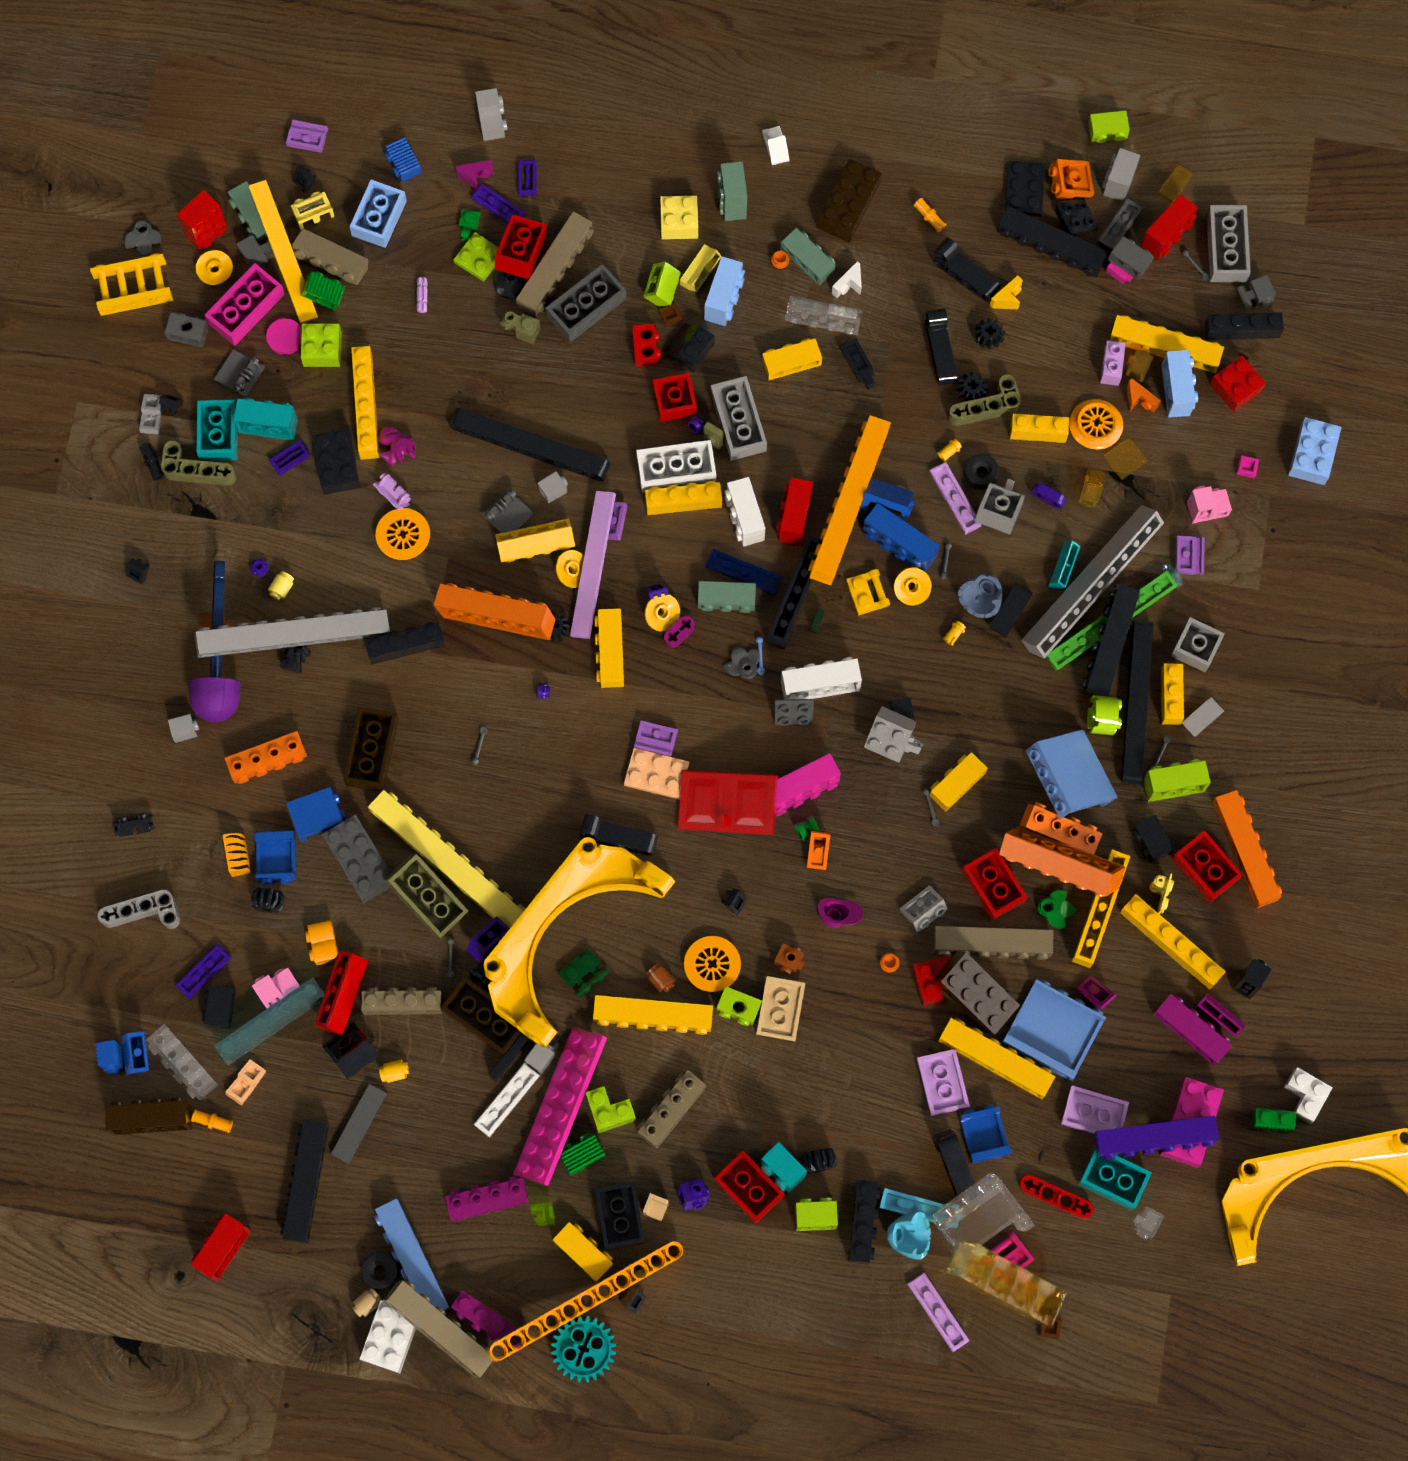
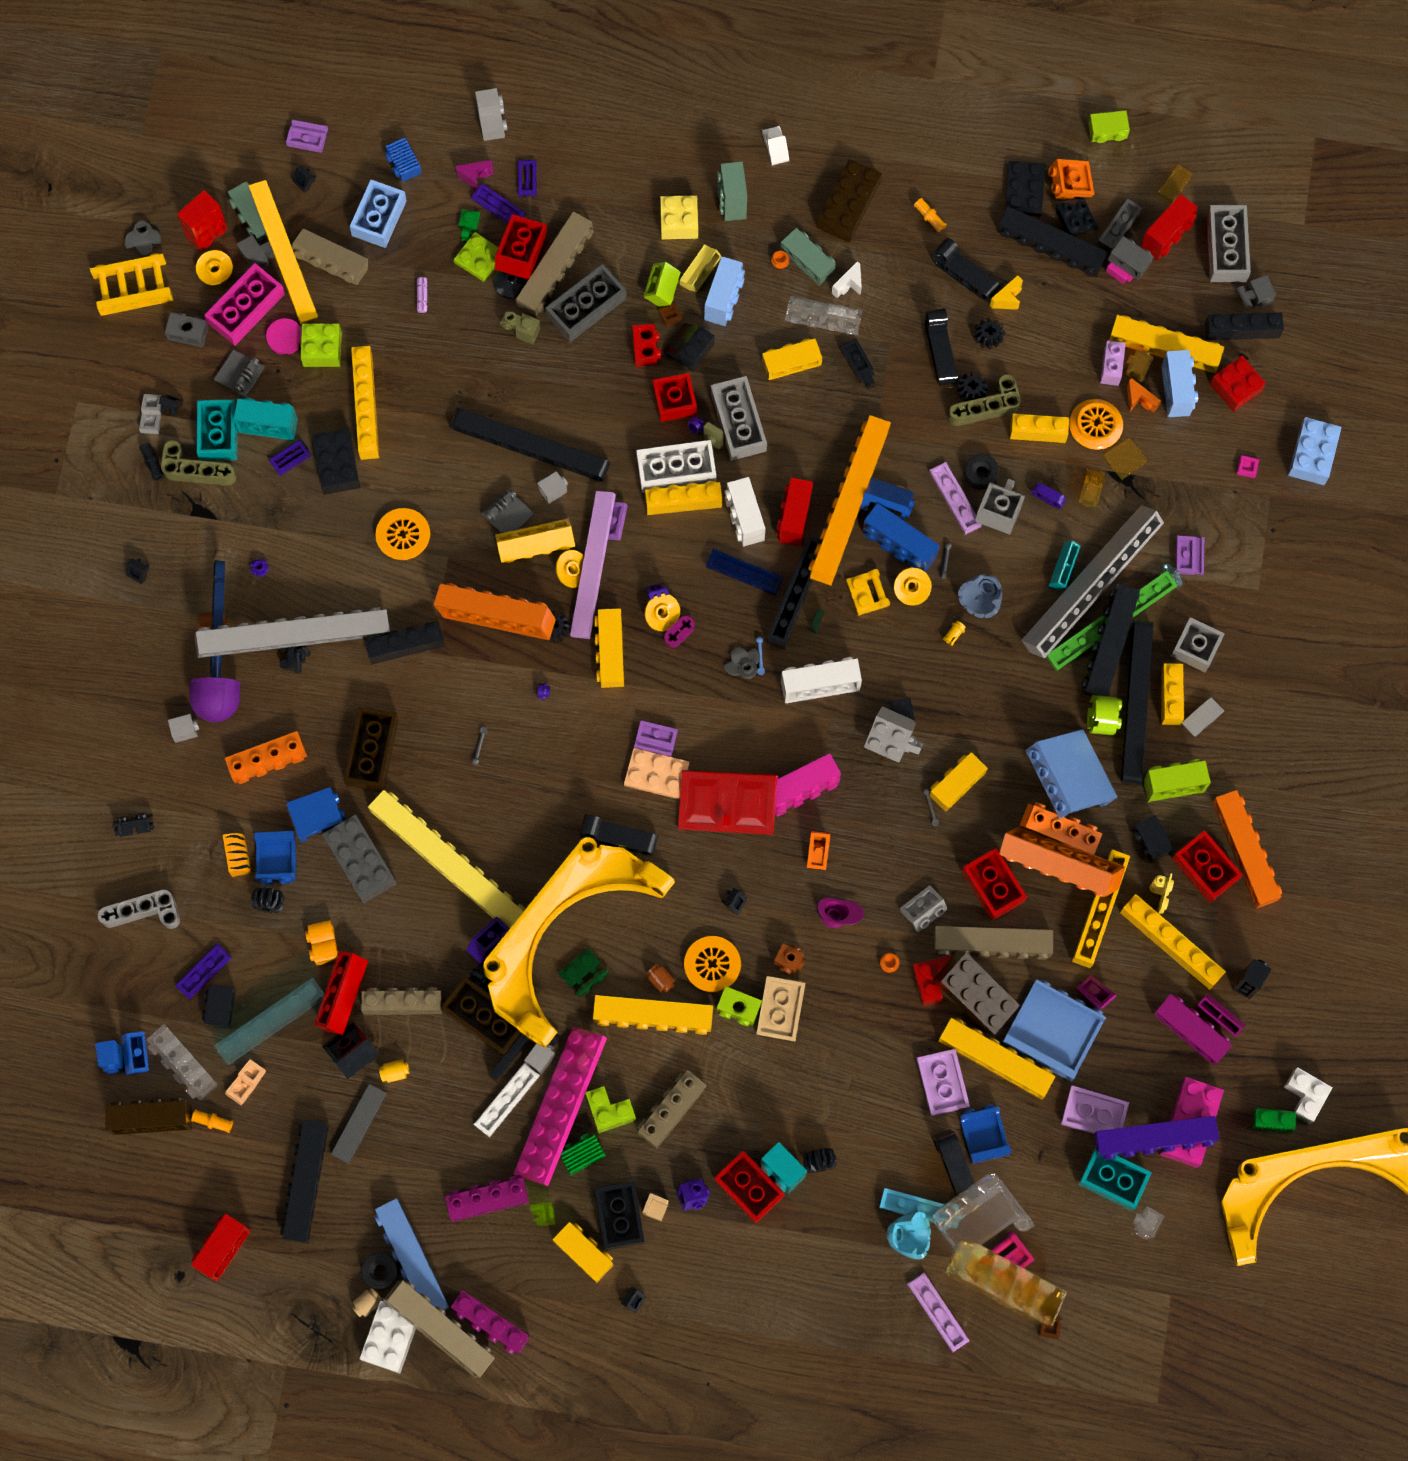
bright pink brick [252,968,303,1012] -> none
light yellow brick [268,571,294,601] -> none
light yellow window [291,192,335,230] -> none
green brick [300,272,345,310] -> none
lavender hinge [373,473,411,510] -> none
magenta animal [378,426,416,466] -> none
olive brick [384,854,468,938] -> none
dark grey hinge [447,937,455,978] -> none
light orange beam [487,1241,683,1362] -> none
teal gear [551,1316,617,1383] -> none
sand green brick [698,581,756,613] -> none
dark grey hinge [774,699,814,726] -> none
green wheel [794,815,820,841] -> none
lime brick [795,1198,838,1231] -> none
black brick [848,1180,881,1265] -> none
yellow pin [937,439,962,462] -> none
black beam [989,583,1033,638] -> none
red beam [1019,1175,1094,1219] -> none
green plate [1038,890,1077,929] -> none
light grey brick [1102,148,1141,202] -> none
dark grey hinge [1150,736,1171,768] -> none
dark grey hinge [1182,249,1209,281] -> none
bright pink brick [1187,486,1232,524] -> none

